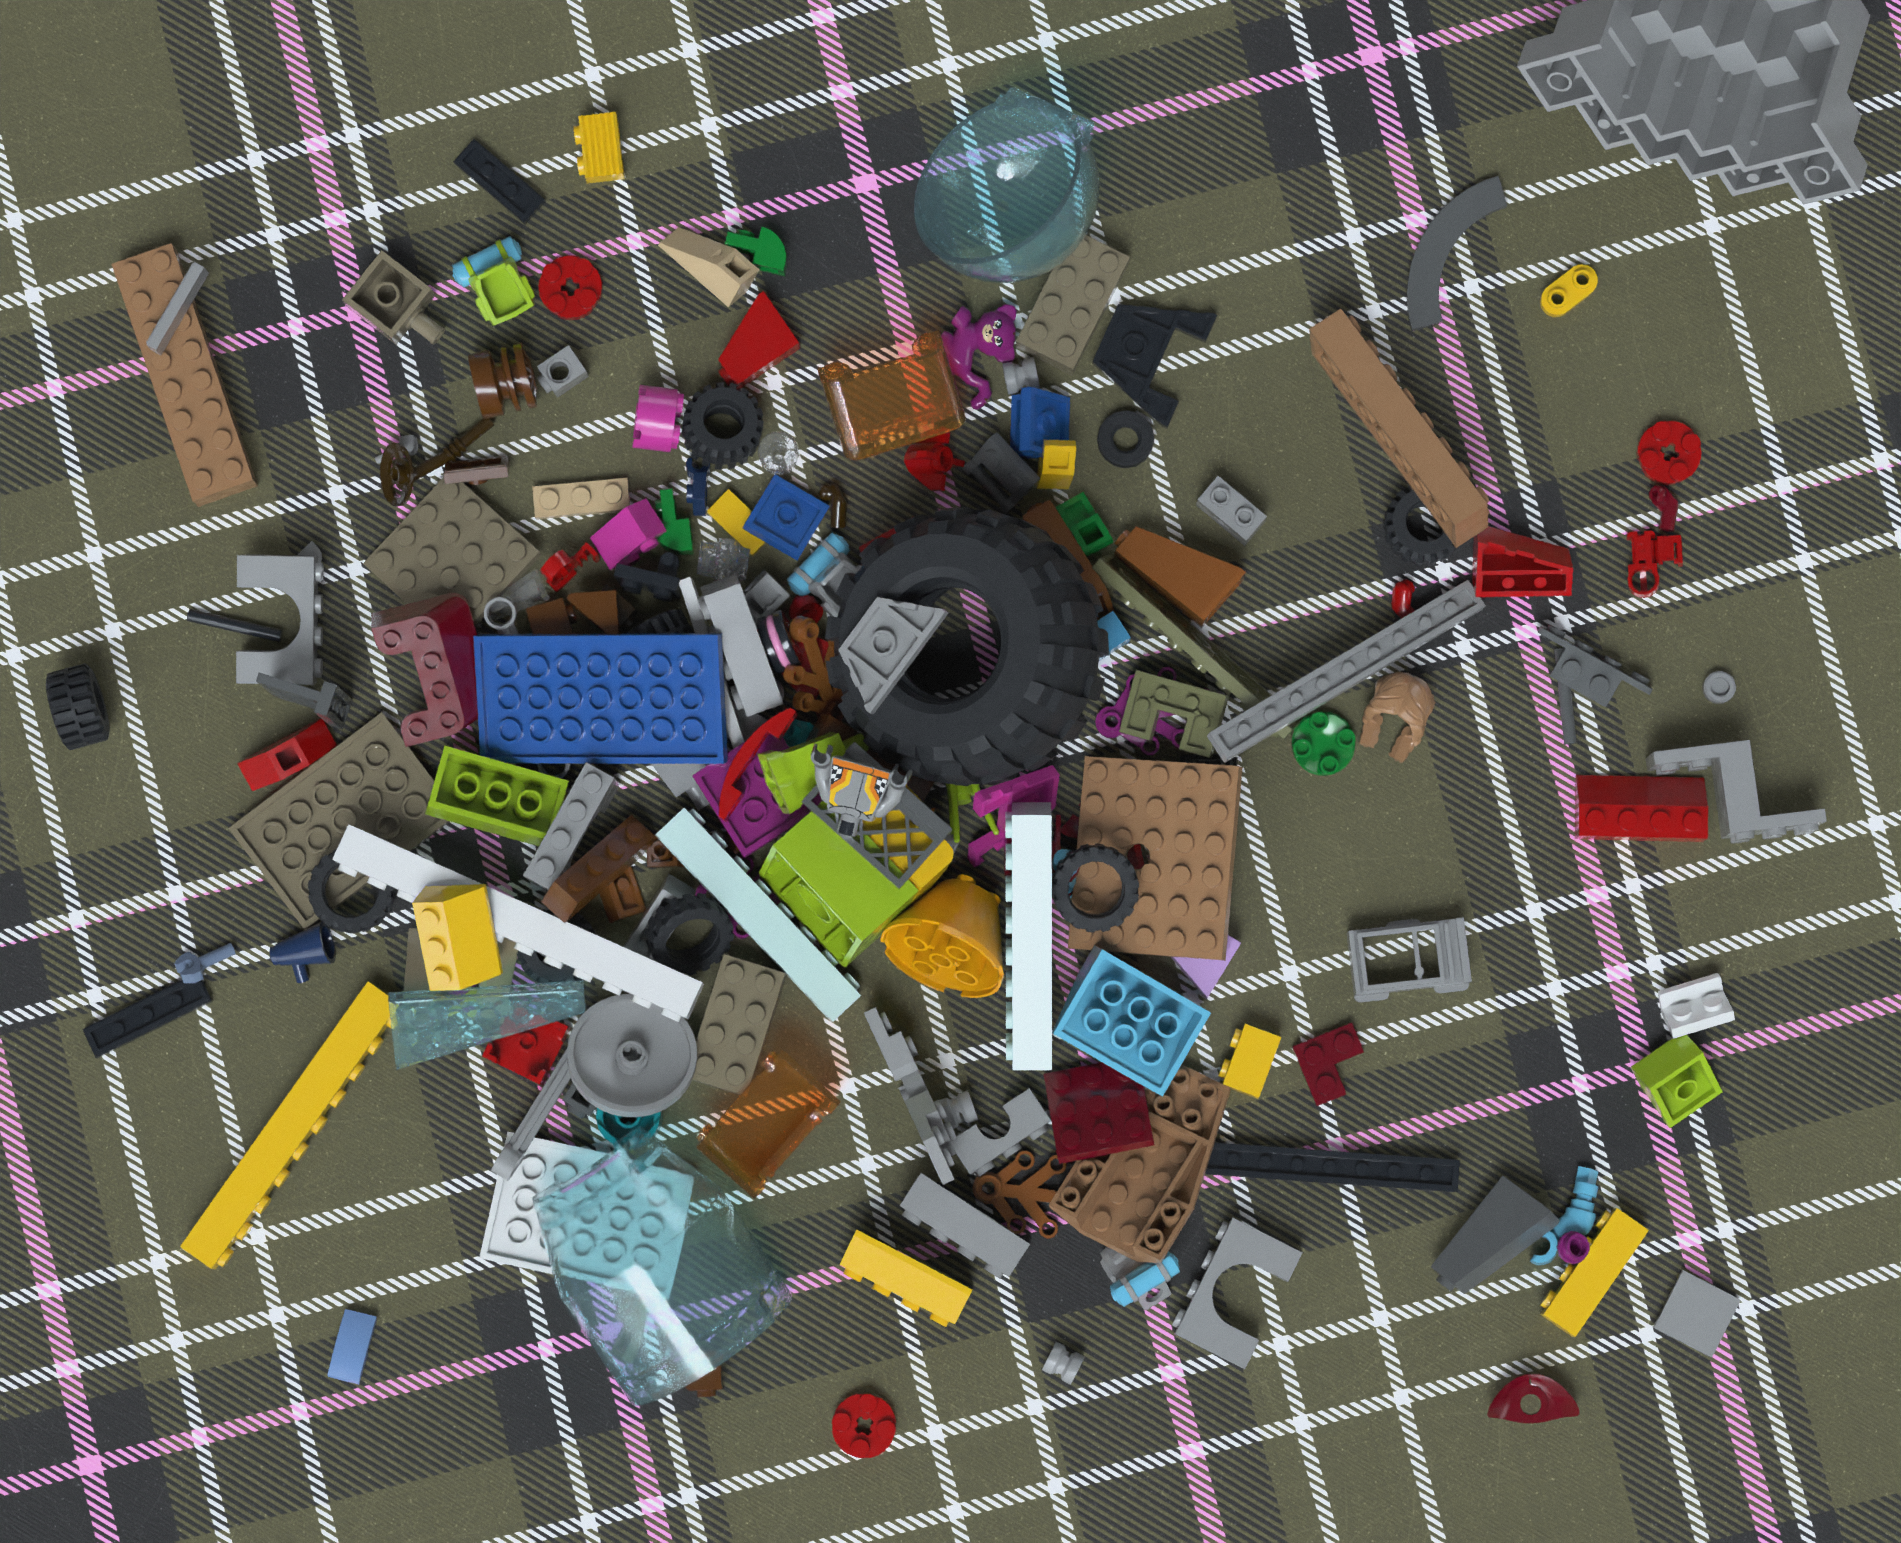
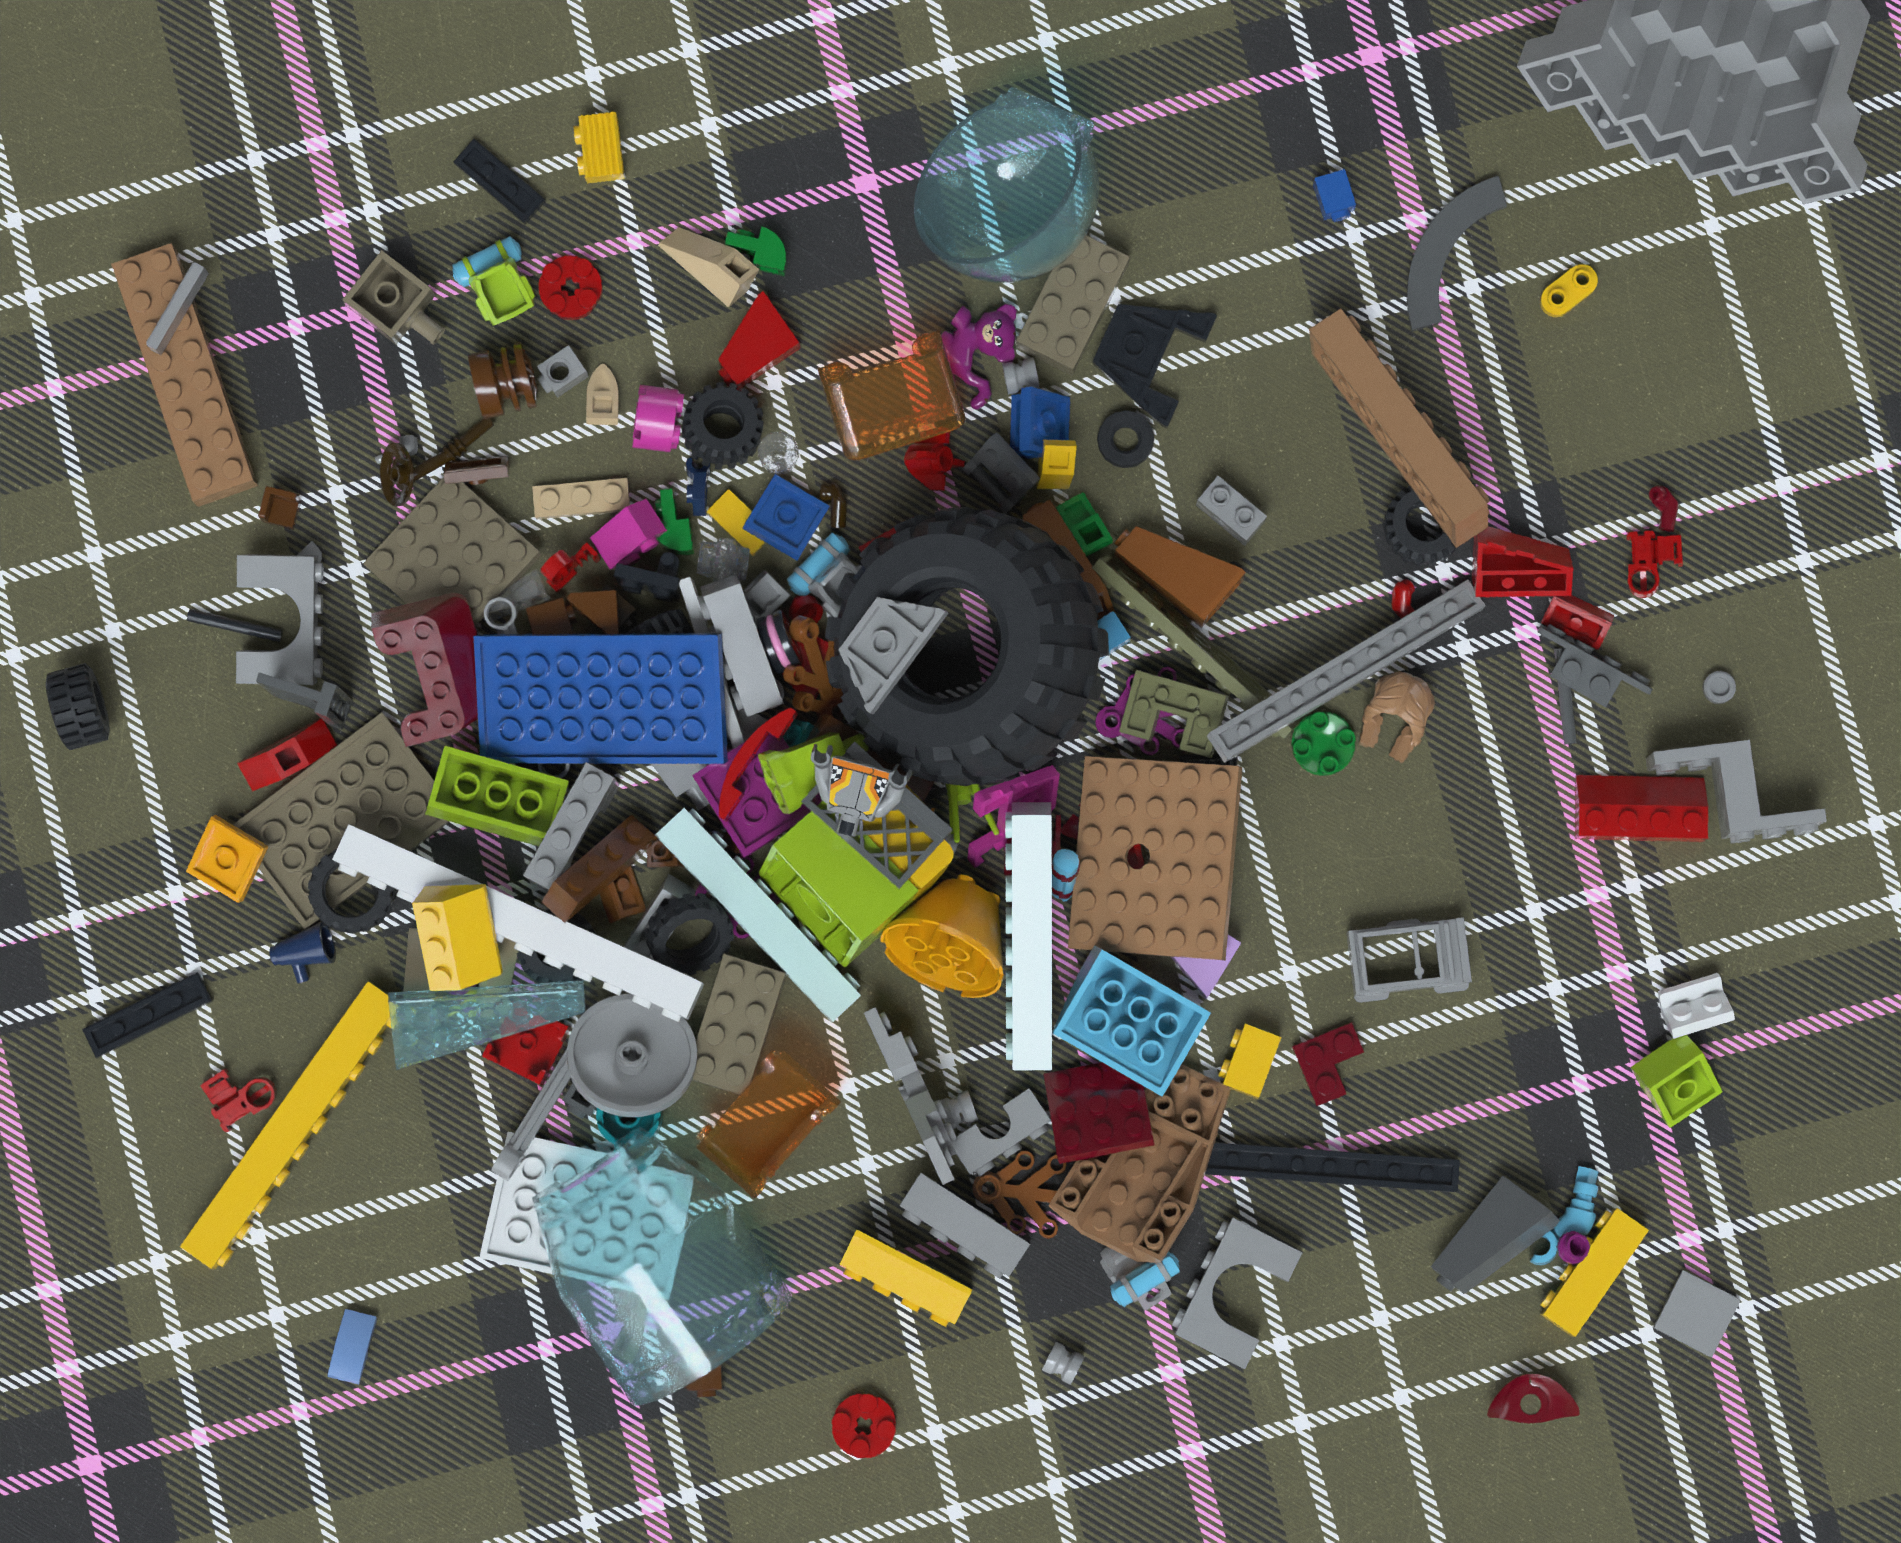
sand blue bar [174,943,236,983] -> none
black tyre [1052,843,1139,932] -> none
red plate [1636,421,1702,485] -> none
none -> light orange plate [186,815,269,903]
none -> red piece [200,1068,277,1132]
none -> reddish brown panel [258,486,302,530]
none -> tan plate [586,364,618,425]
none -> blue brick [1313,169,1356,222]
none -> red slope [1541,596,1614,650]

